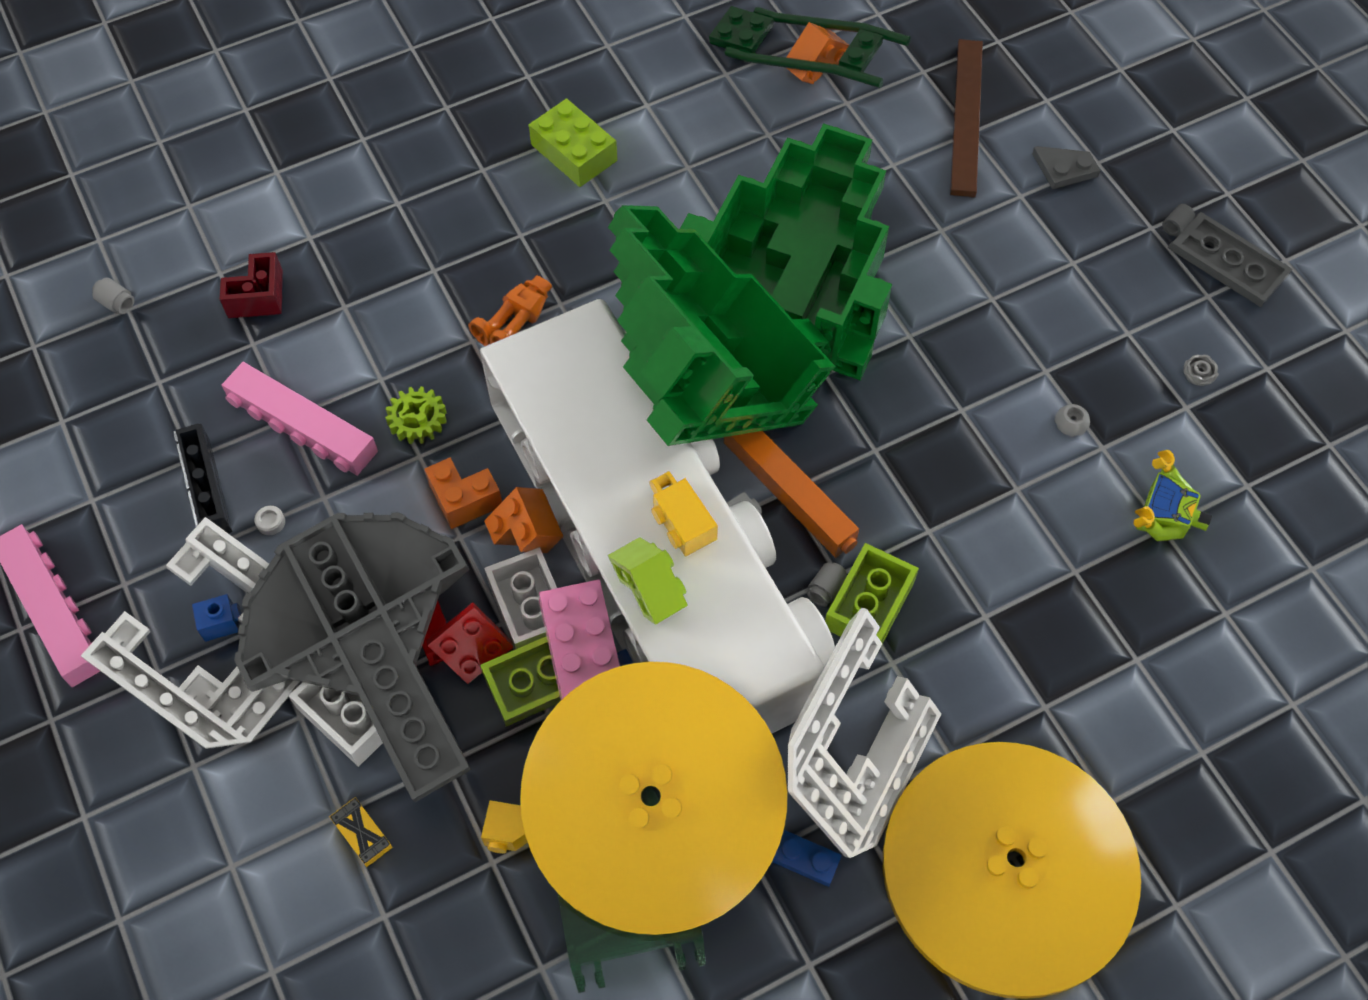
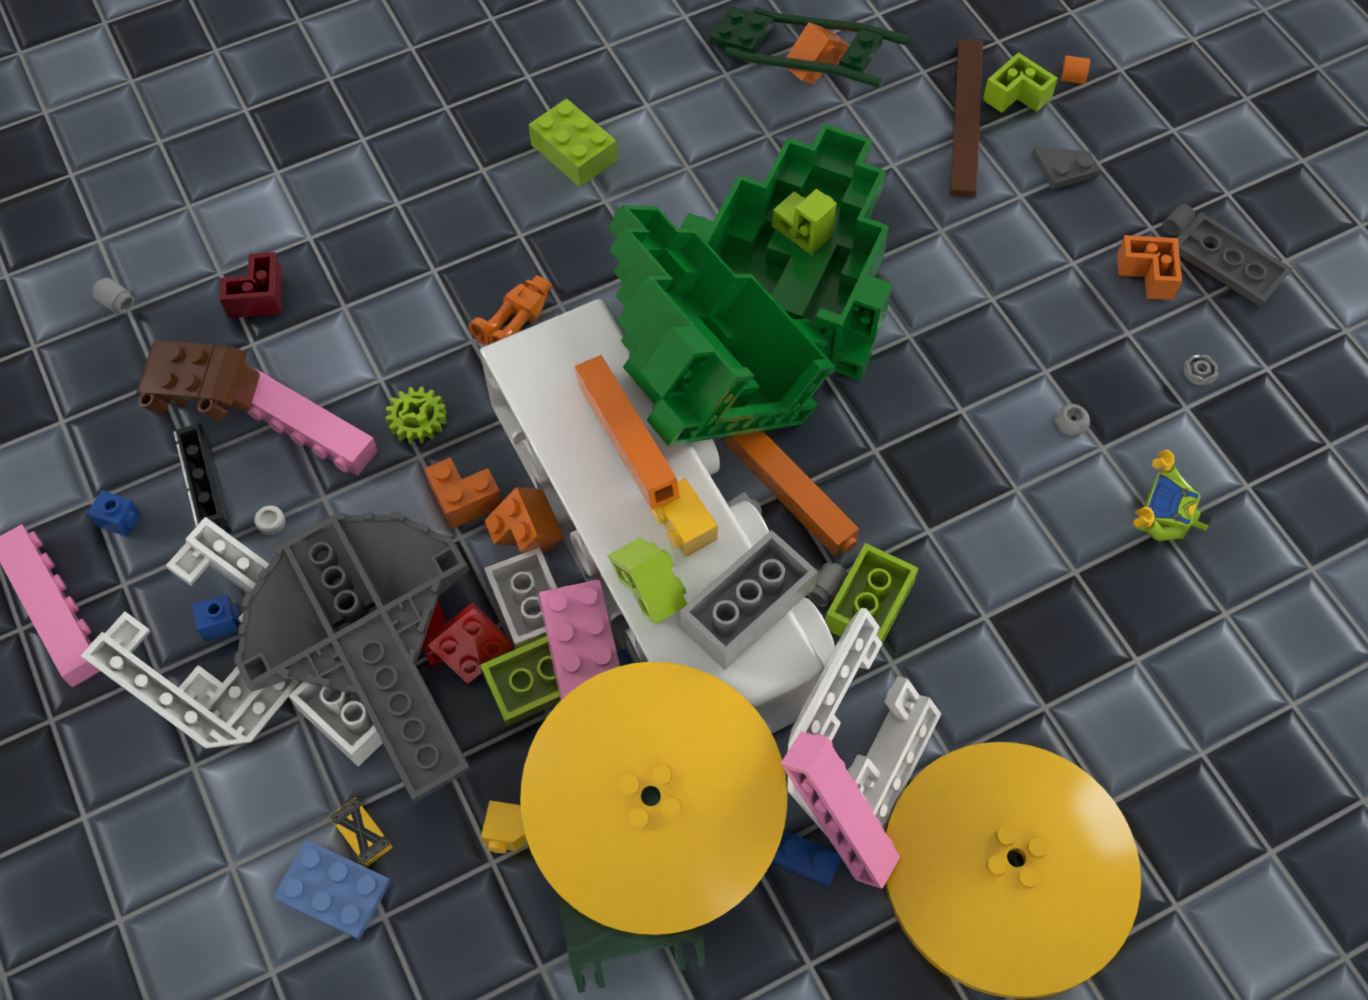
none -> blue brick [87,490,141,537]
none -> reddish brown container [136,341,260,421]
none -> medium blue plate [273,840,391,940]
none -> orange brick [574,355,680,510]
none -> light grey brick [679,530,818,670]
none -> lime brick [772,189,837,255]
none -> bright pink brick [780,732,900,889]
none -> lime brick [983,52,1058,113]
none -> orange brick [1061,55,1090,84]
none -> orange brick [1117,235,1182,300]

